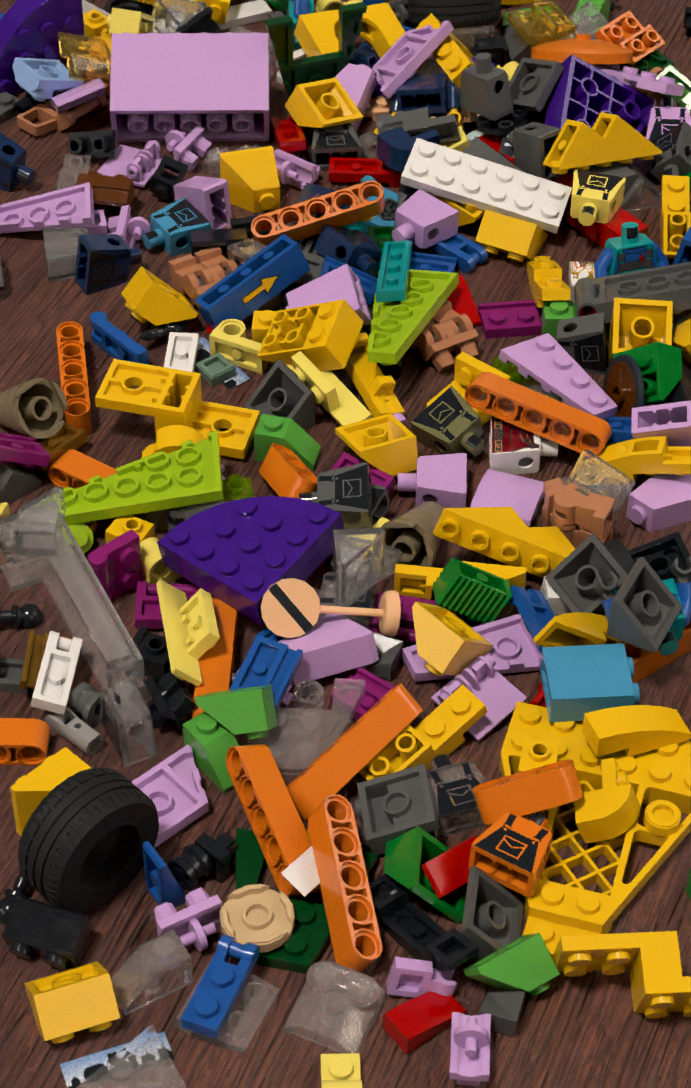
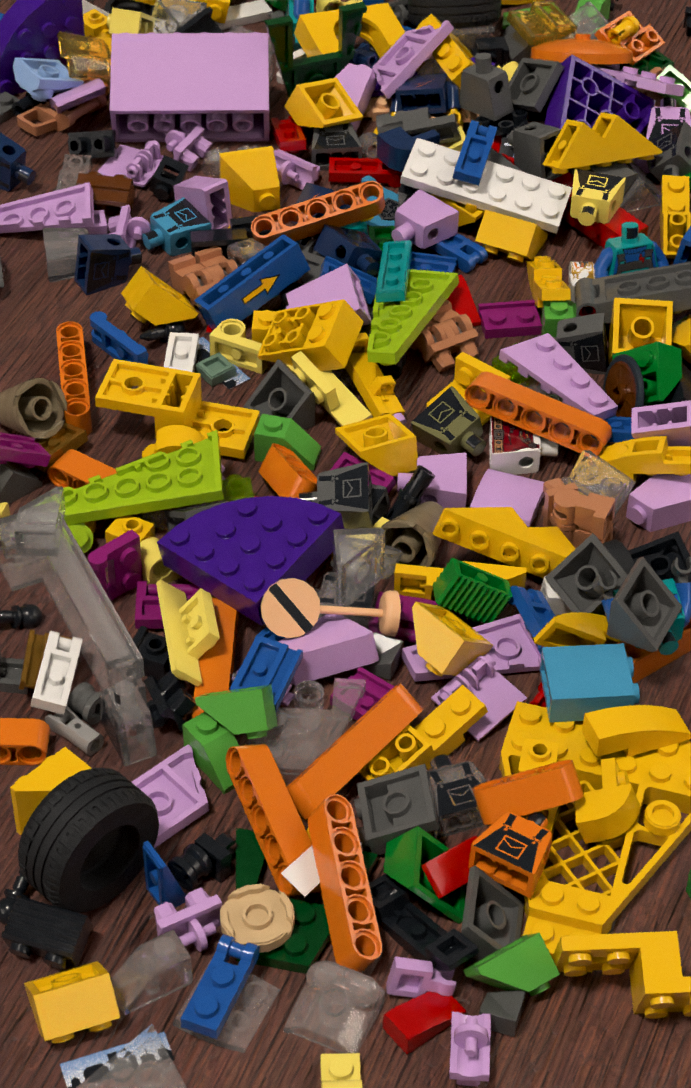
none -> black pin [384,465,436,520]
none -> blue plate [453,120,498,186]
none -> yellow pin [608,16,640,44]

